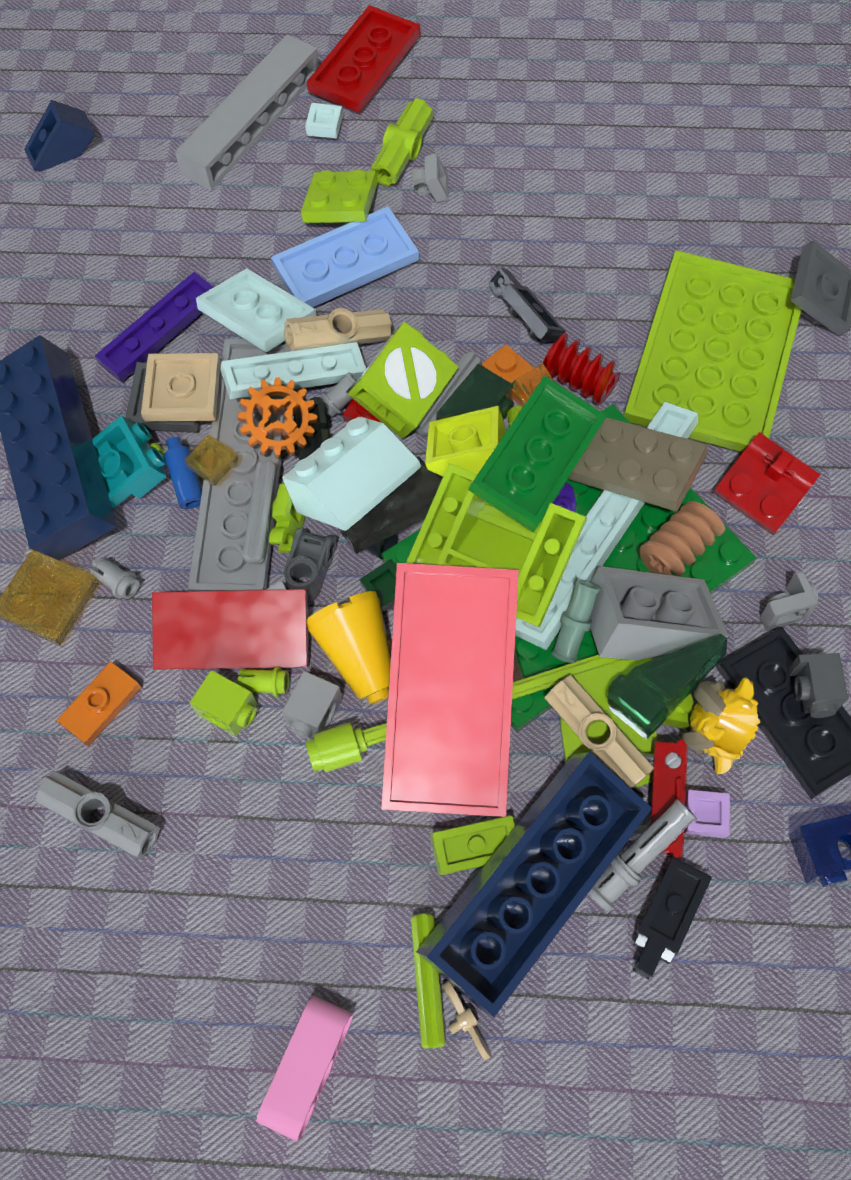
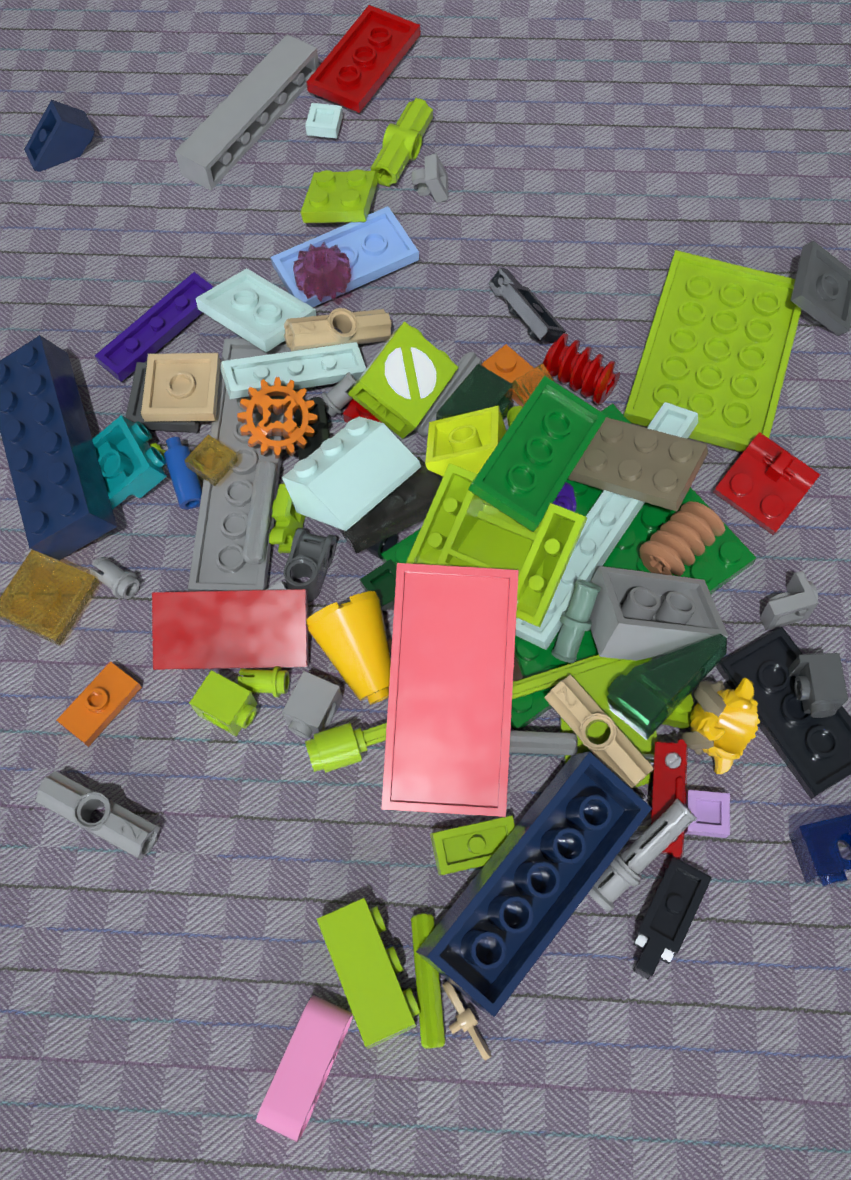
none -> clear pink gear [293,242,352,302]
none -> lime brick [316,898,420,1049]
none -> light grey axle [509,730,578,756]

